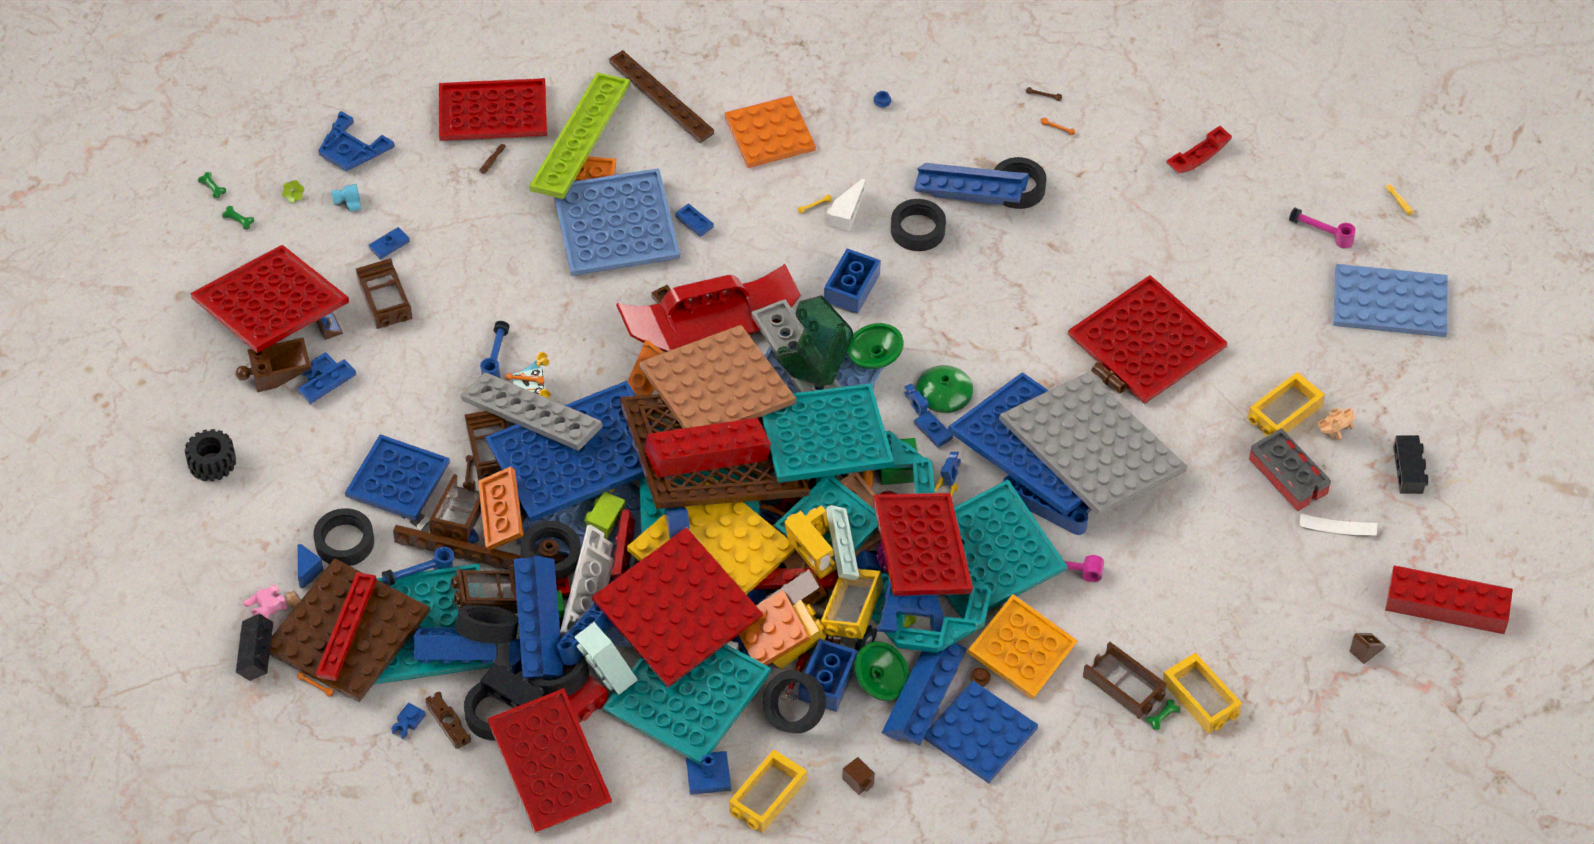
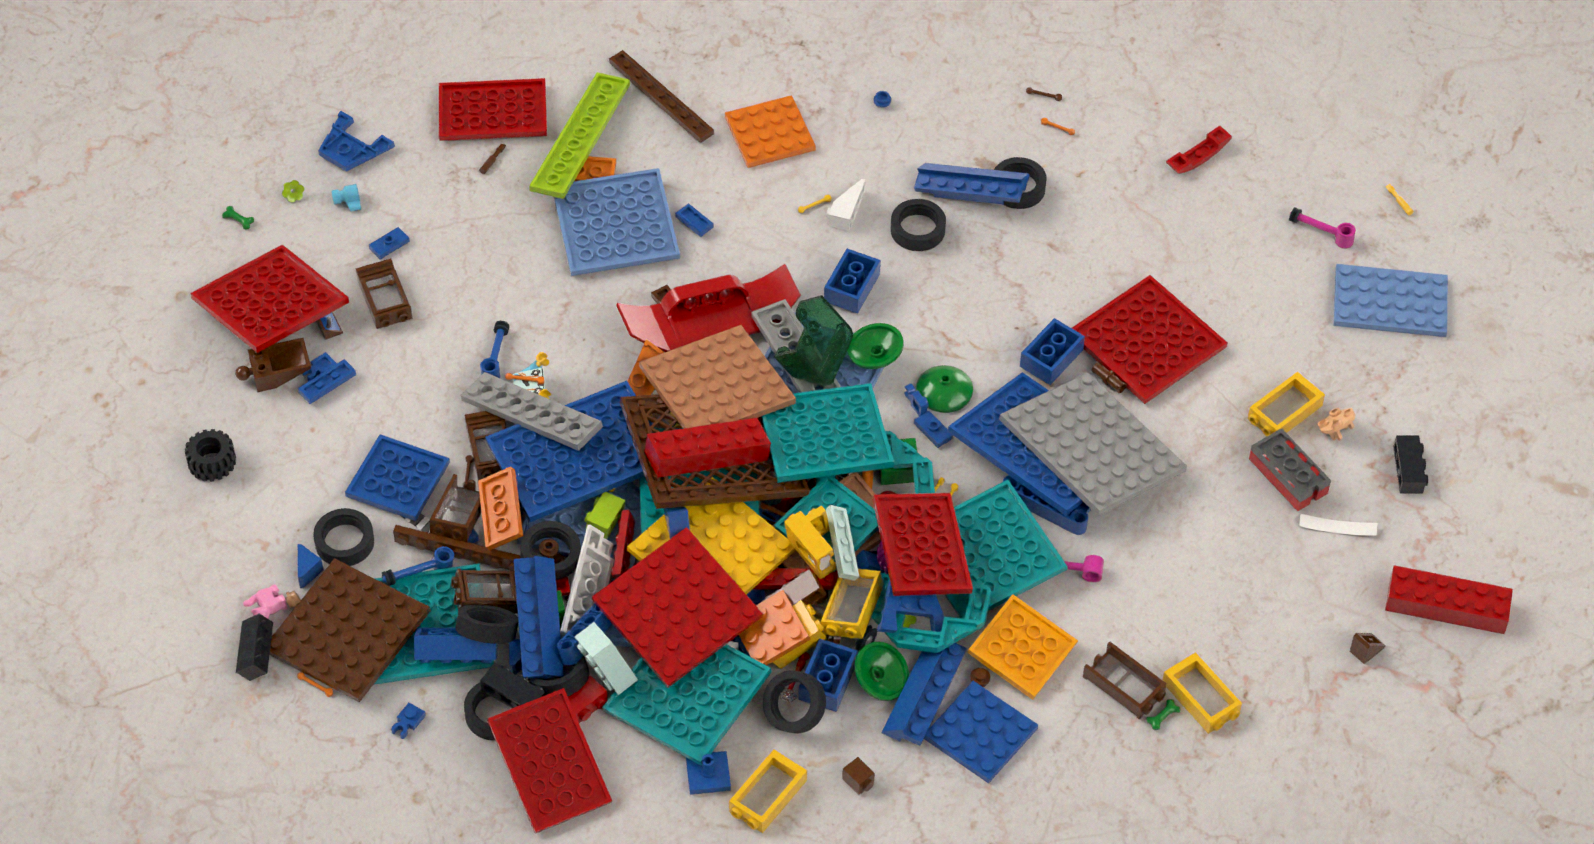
green piece [198,172,226,198] -> none
red plate [316,572,377,681] -> none
reddish brown piece [425,691,471,749] -> none
blue plate [941,452,961,486] -> none
none -> blue brick [1020,318,1085,385]

